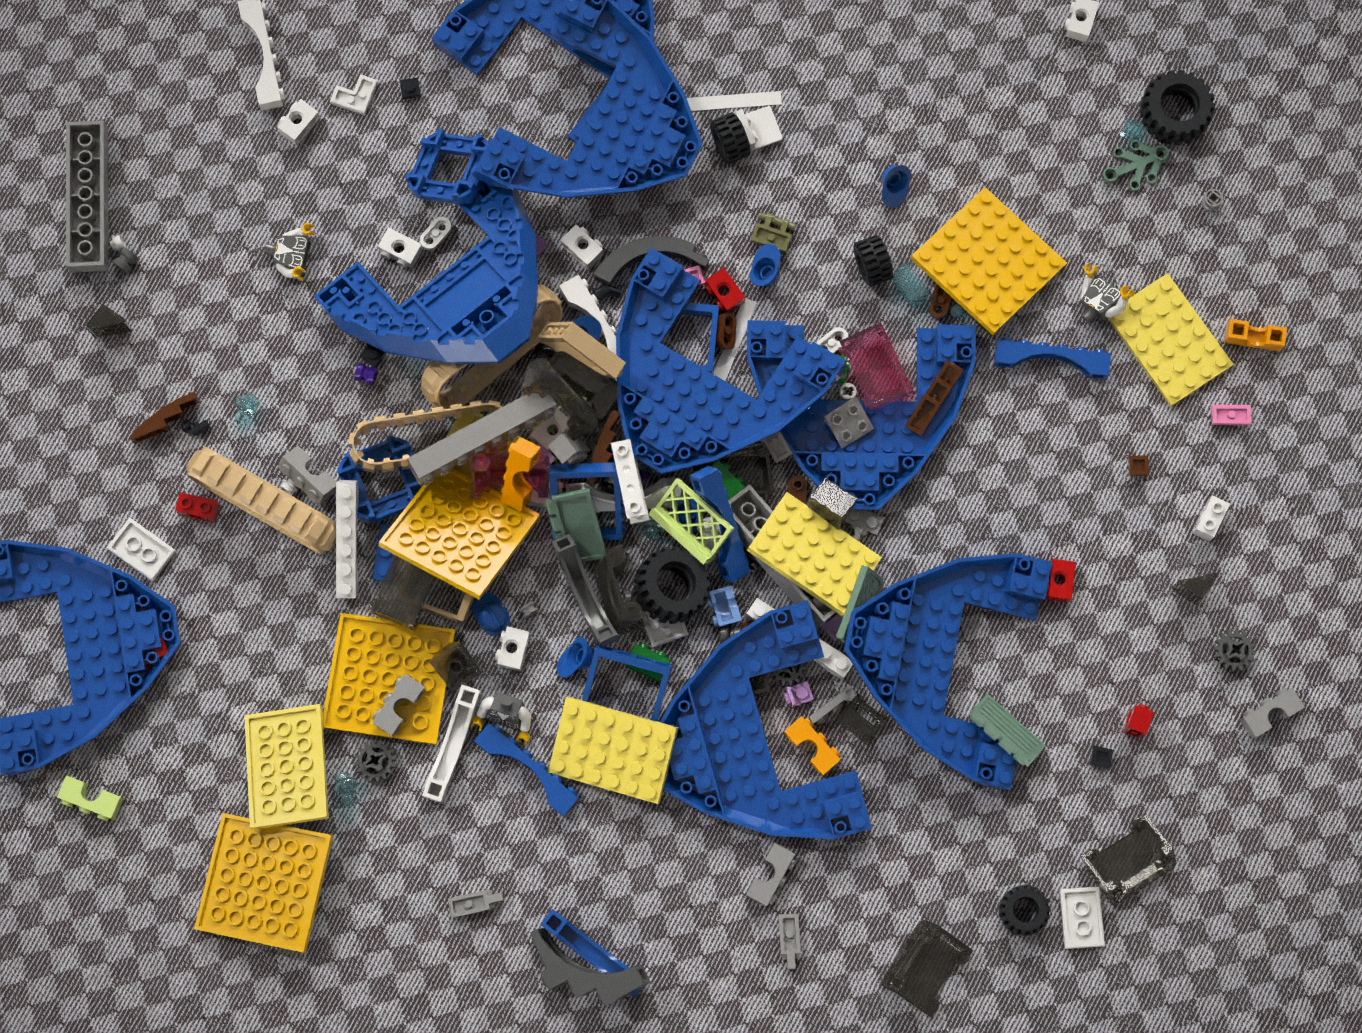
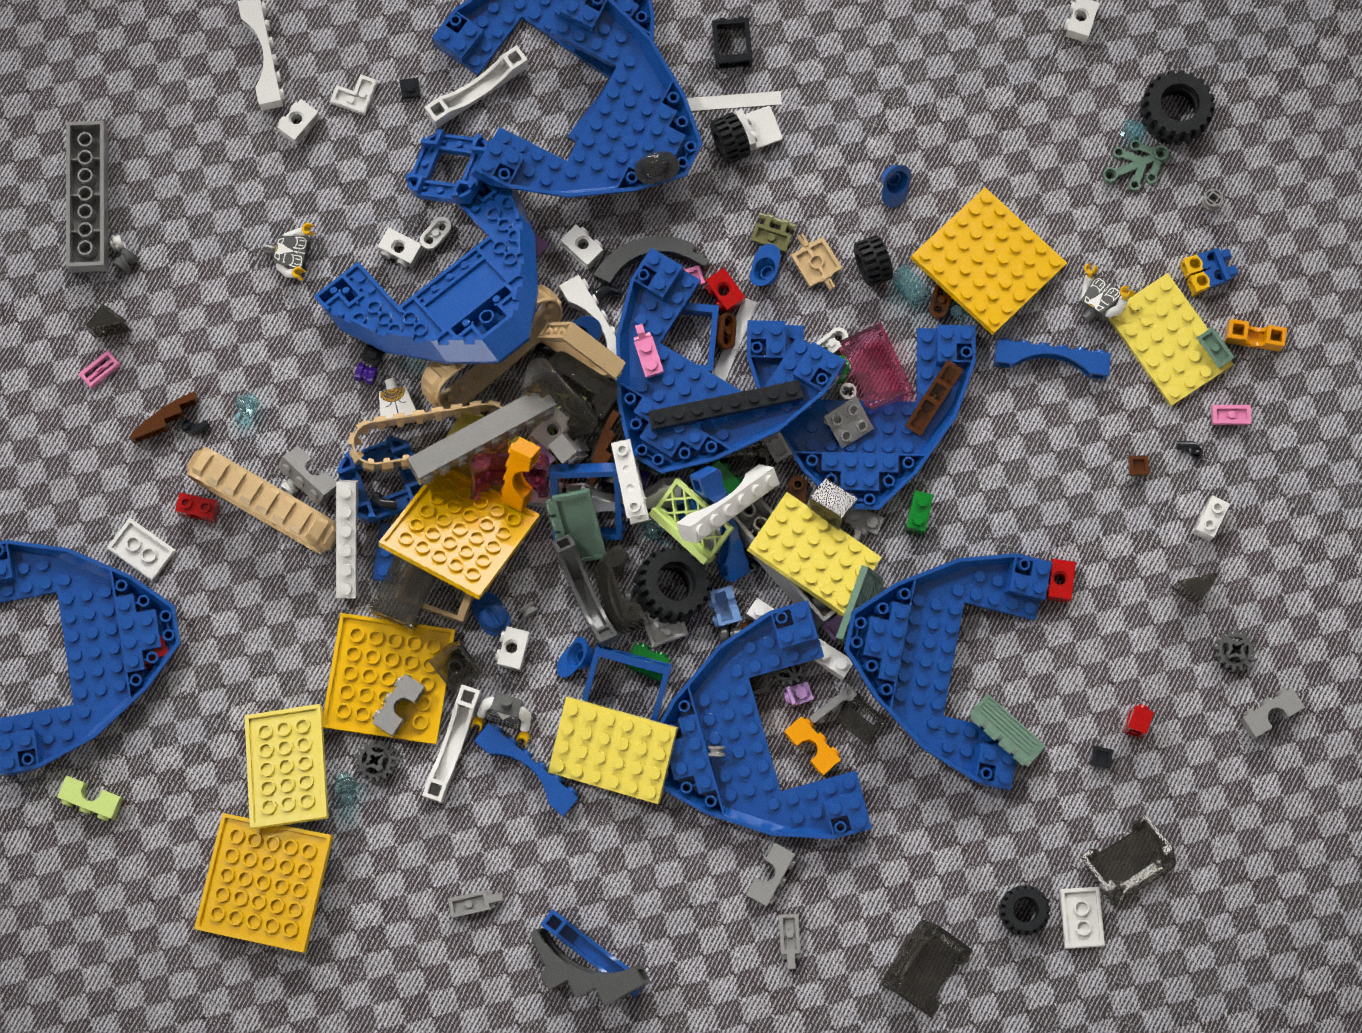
none -> bright pink tile [79,350,121,389]
none -> black arm [371,492,398,510]
none -> white torso [379,378,416,418]
none -> white arch [425,45,529,129]
none -> bright pink hinge [634,324,664,379]
none -> clear smoke piece [635,151,680,185]
none -> black plate [648,380,803,432]
none -> white arch [676,464,780,543]
none -> light grey bush [708,746,726,756]
none -> black window [712,16,753,69]
none -> tan plate [791,233,842,291]
none -> green brick [905,490,933,535]
none -> black arm [1176,441,1203,460]
none -> hips [1179,247,1238,297]
none -> sand green panel [1197,327,1235,369]

